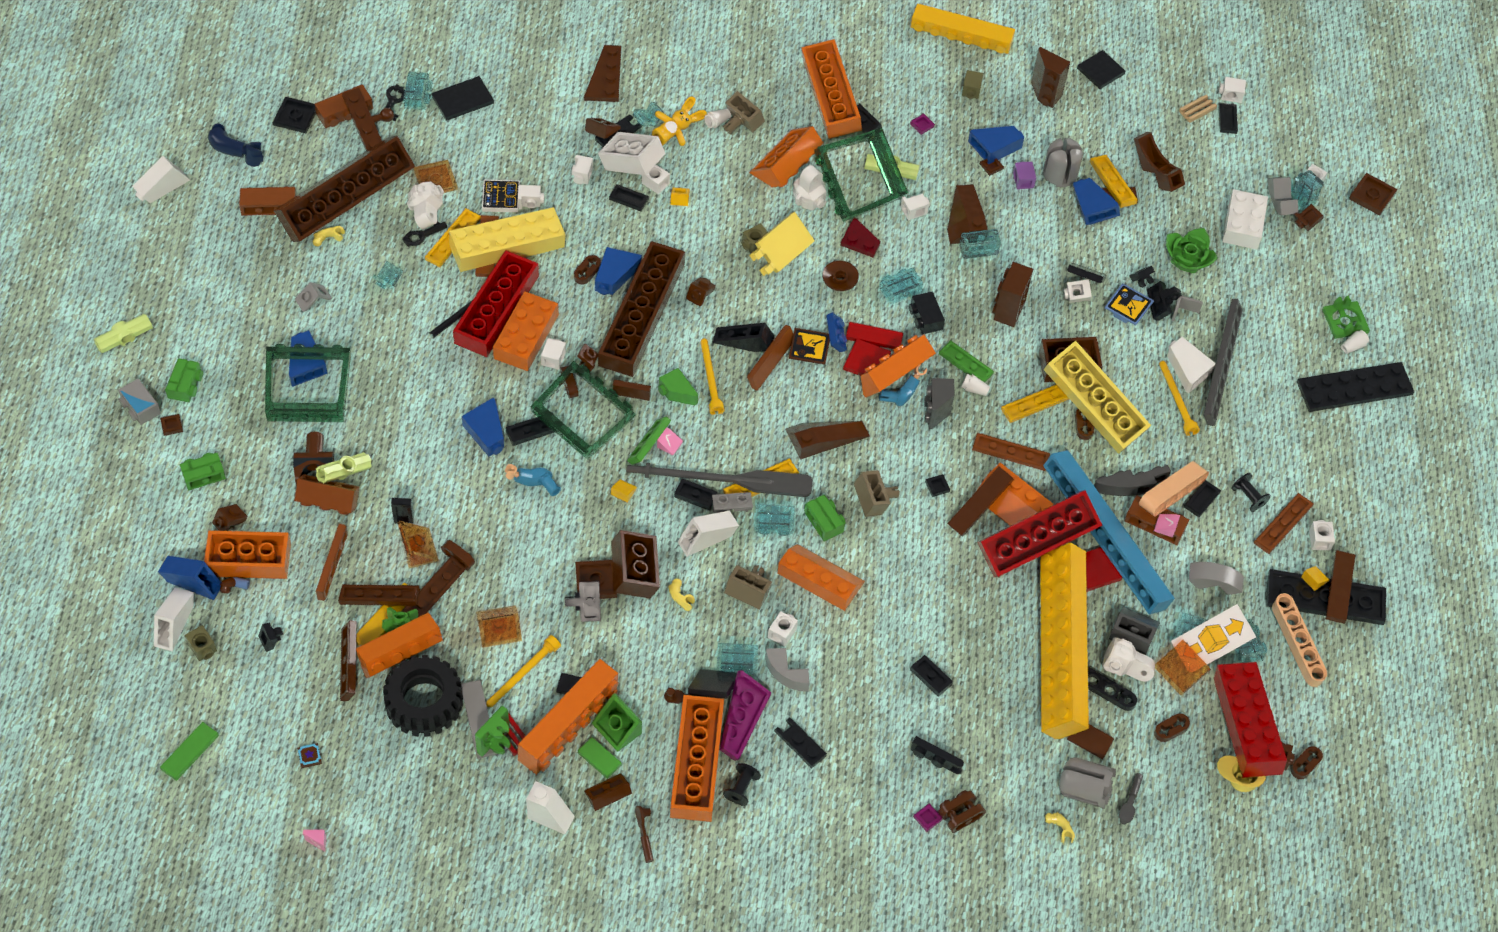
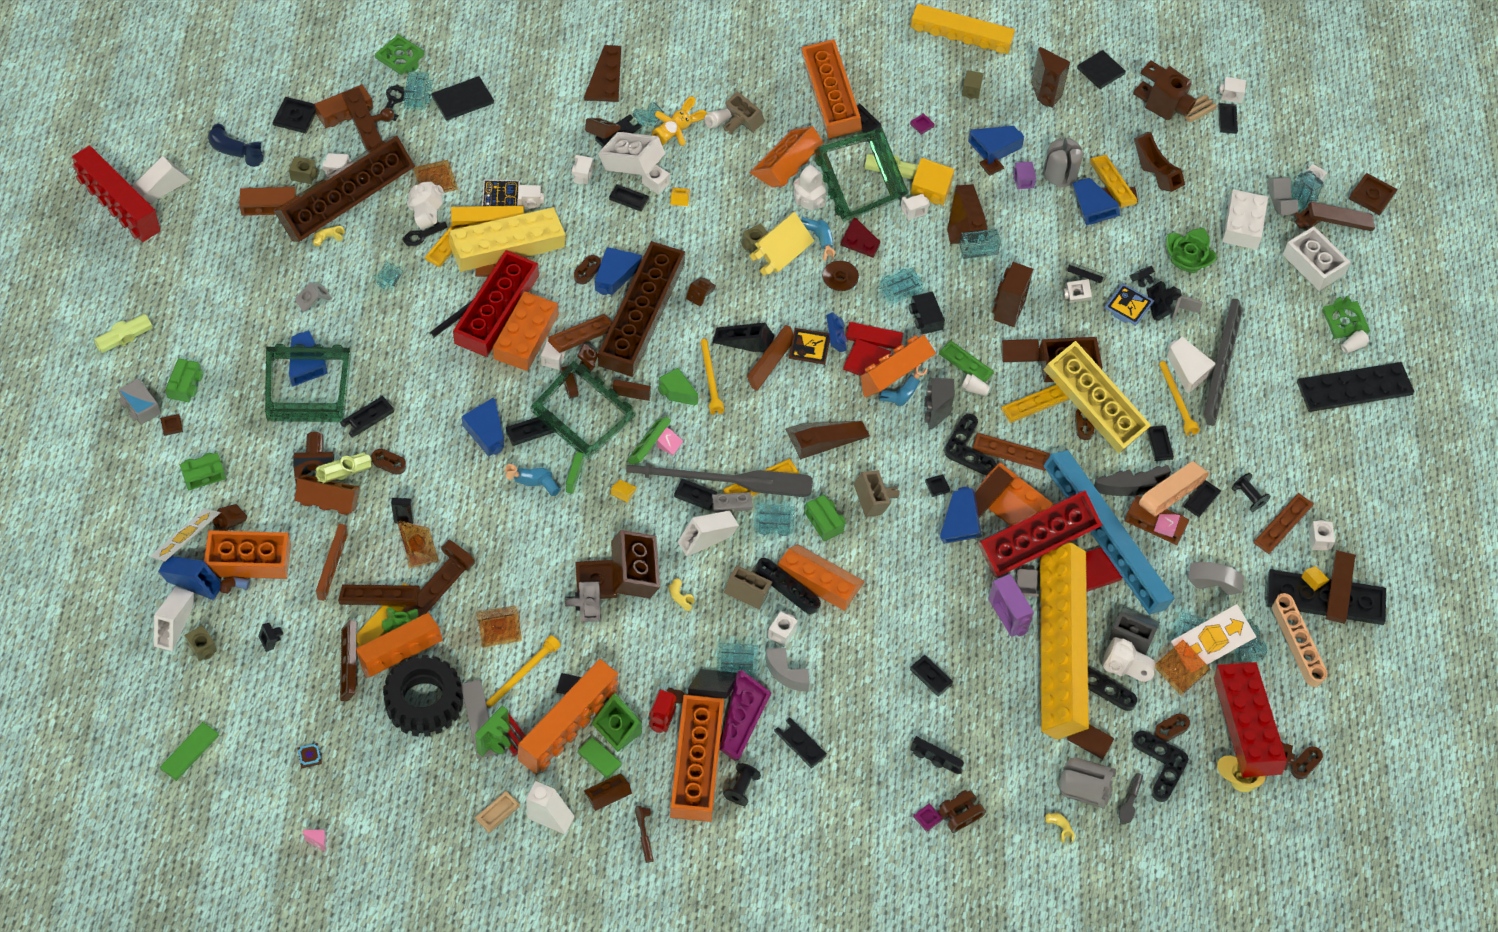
none -> red brick [72,145,161,243]
none -> white sticker [149,508,221,561]
none -> olive brick [289,156,319,184]
none -> white brick [322,153,351,176]
none -> black hinge [340,396,394,438]
none -> reddish brown beam [371,449,406,475]
none -> bright green piece [375,34,425,75]
none -> yellow tile [451,206,524,225]
none -> tan tile [475,791,520,833]
none -> dark orange tile [548,314,613,353]
none -> bright green tile [566,452,584,494]
none -> red brick [649,690,677,733]
none -> black beam [754,558,821,614]
none -> dark azure arm [801,216,835,261]
none -> yellow slope [910,157,955,206]
none -> blue slope [940,487,982,543]
none -> black beam [944,414,997,476]
none -> medium lavender window [988,574,1034,637]
none -> reddish brown slope [1001,339,1040,363]
none -> light grey bracket [1017,569,1039,597]
none -> black beam [1132,731,1189,802]
none -> reddish brown piece [1133,60,1197,120]
none -> black tile [1147,425,1174,461]
none -> white brick [1283,226,1351,291]
none -> reddish brown tile [1308,201,1375,231]

